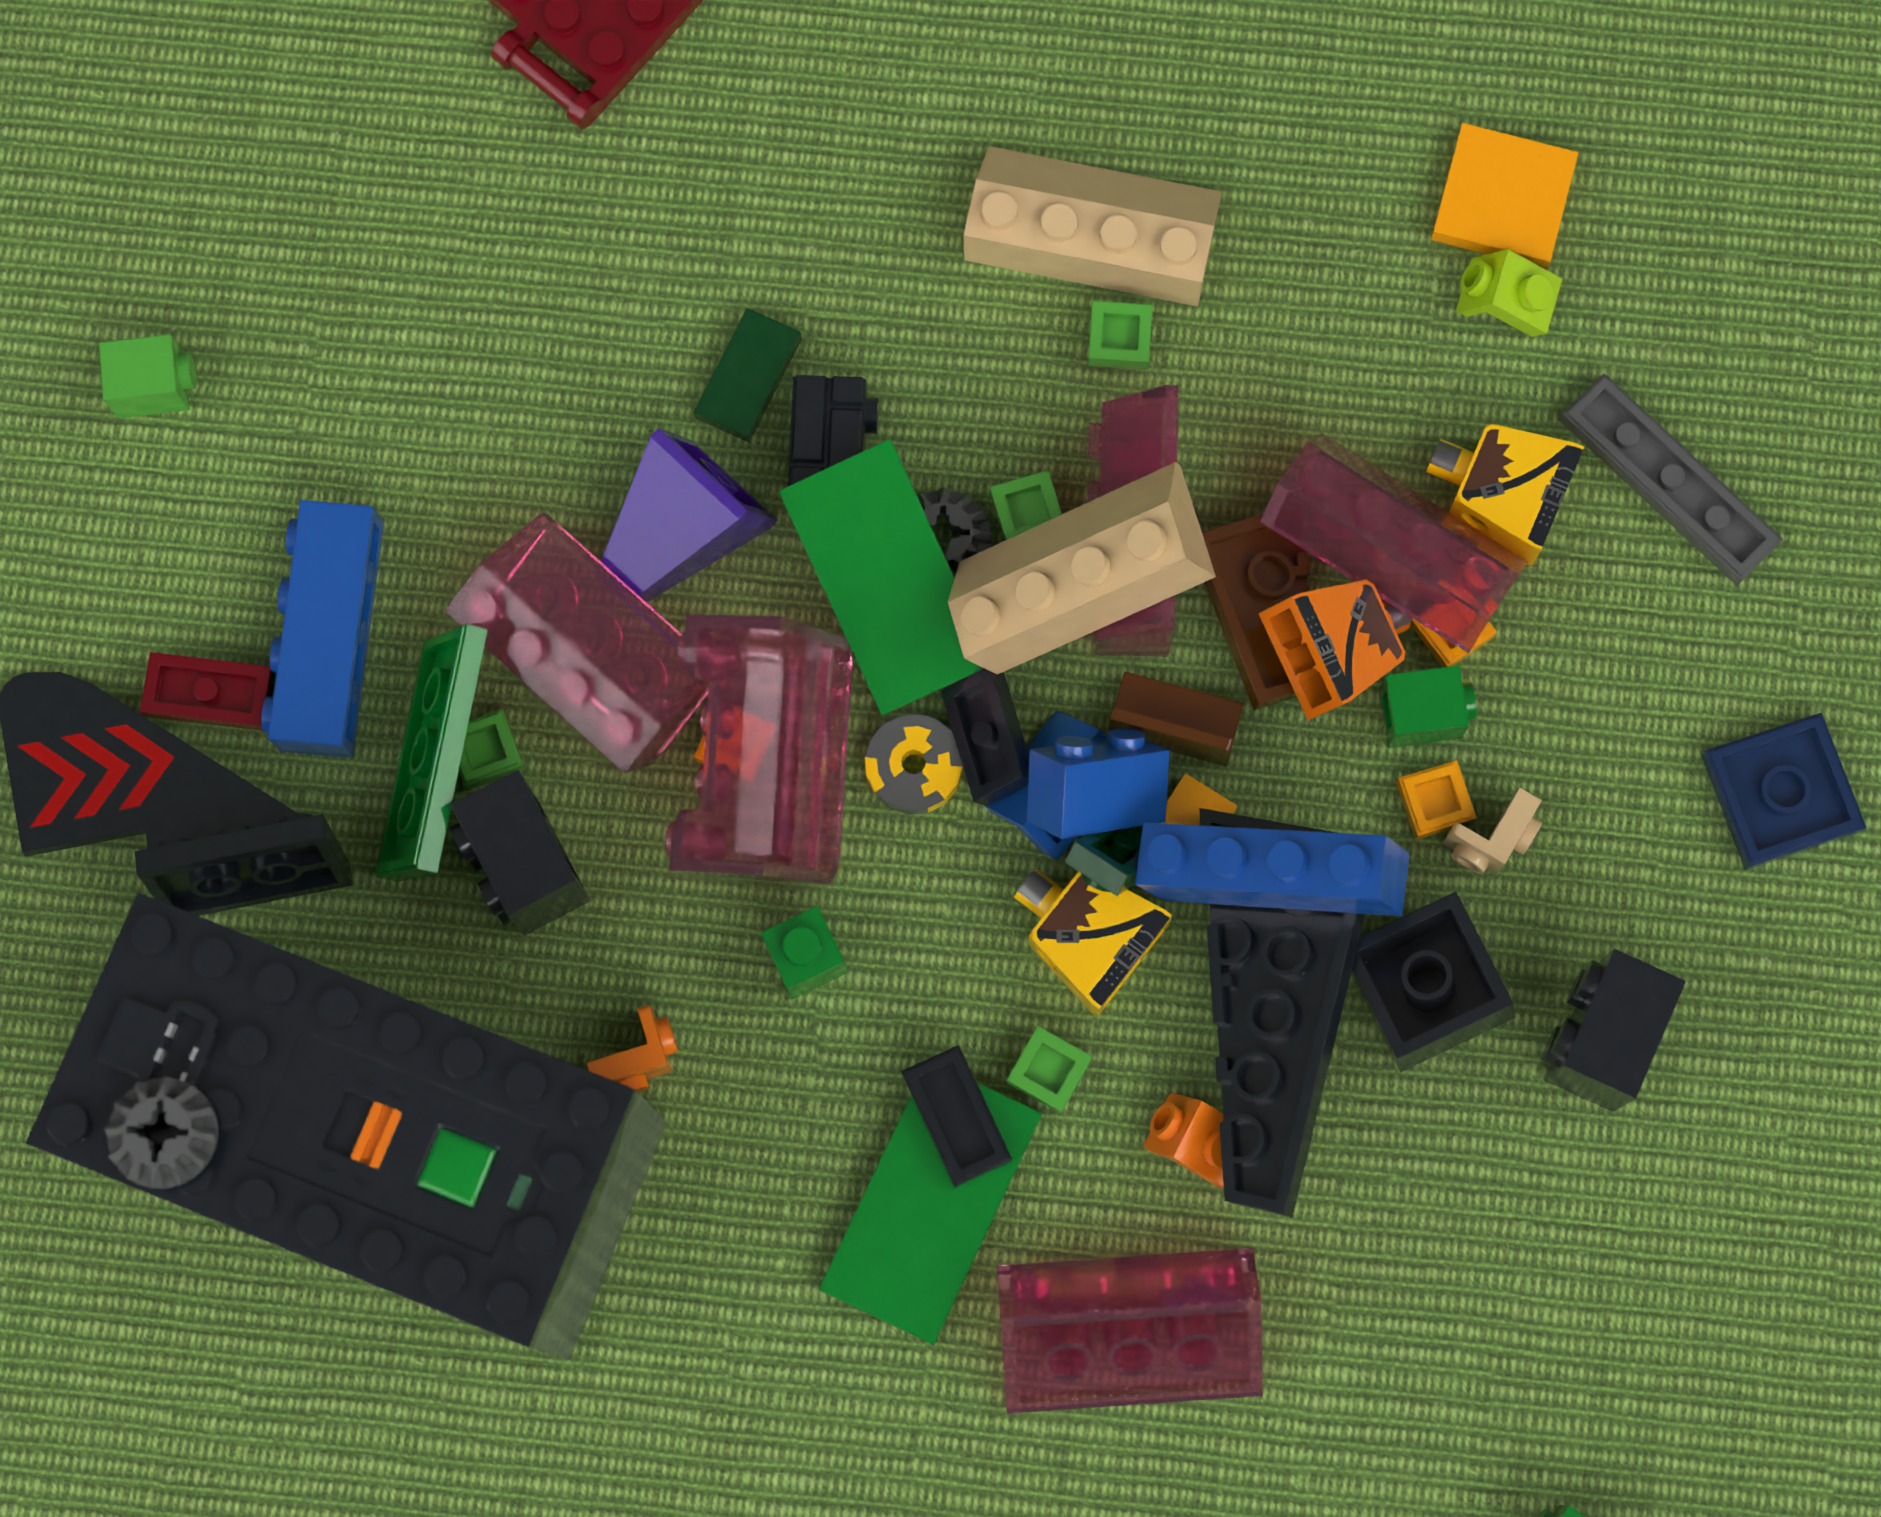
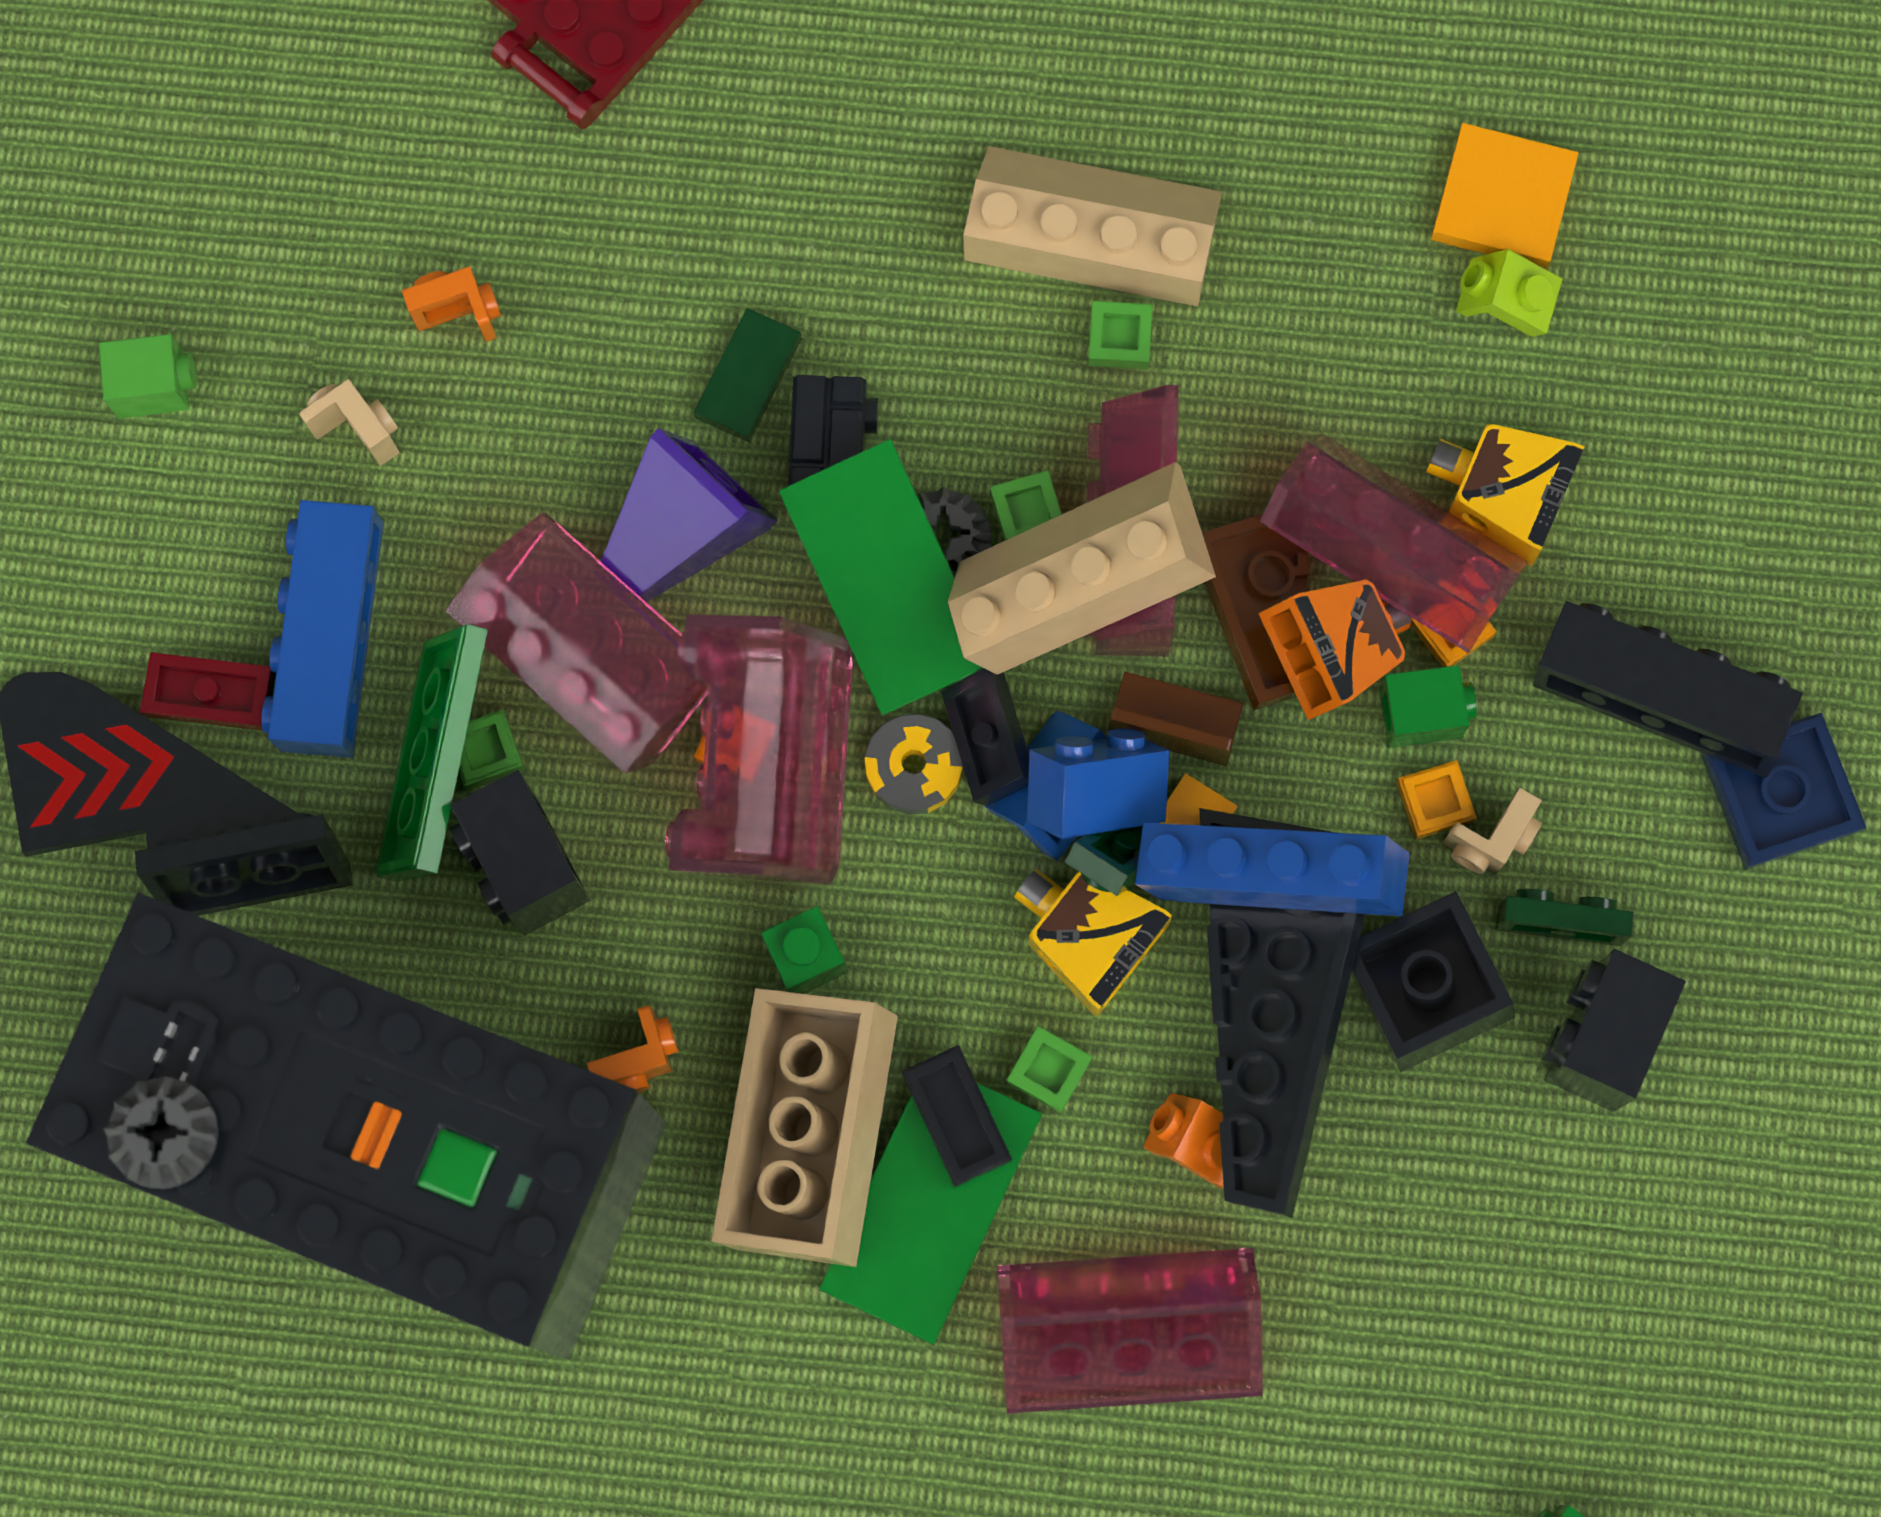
dark grey tile [1559,373,1783,586] -> none
none -> tan bracket [299,379,400,466]
none -> orange bracket [401,266,502,342]
none -> tan brick [711,988,898,1267]
none -> dark green plate [1496,889,1634,946]
none -> black brick [1533,601,1803,778]

